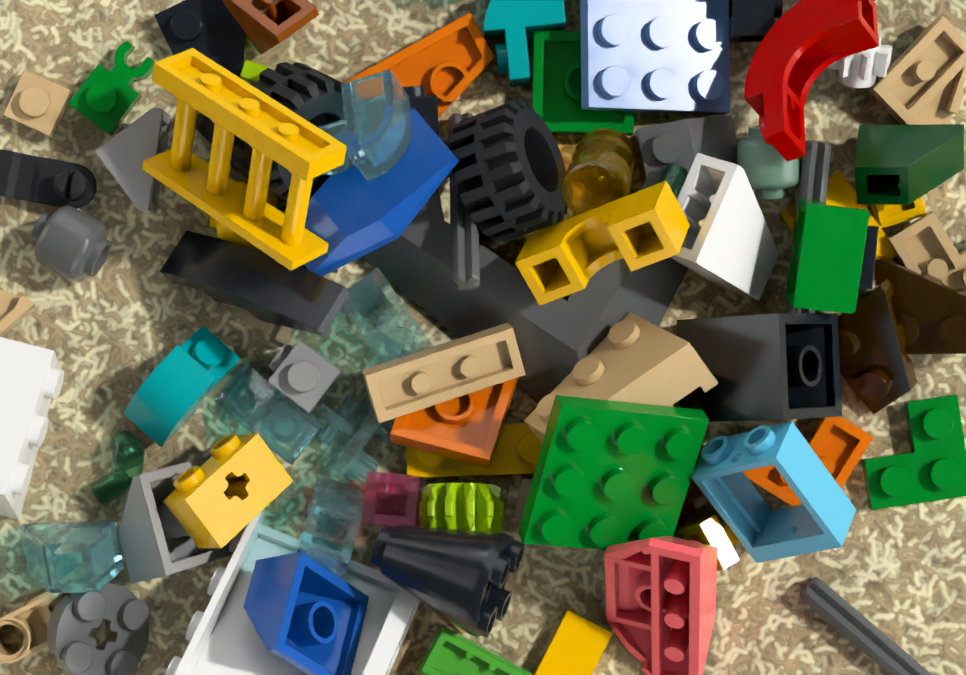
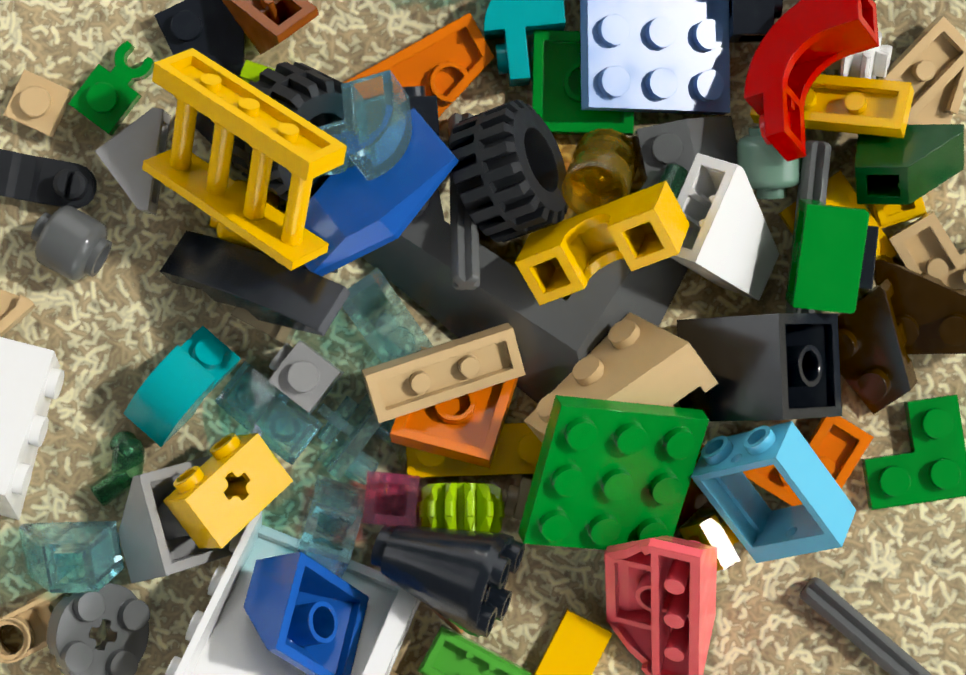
none -> yellow plate [750,74,914,138]

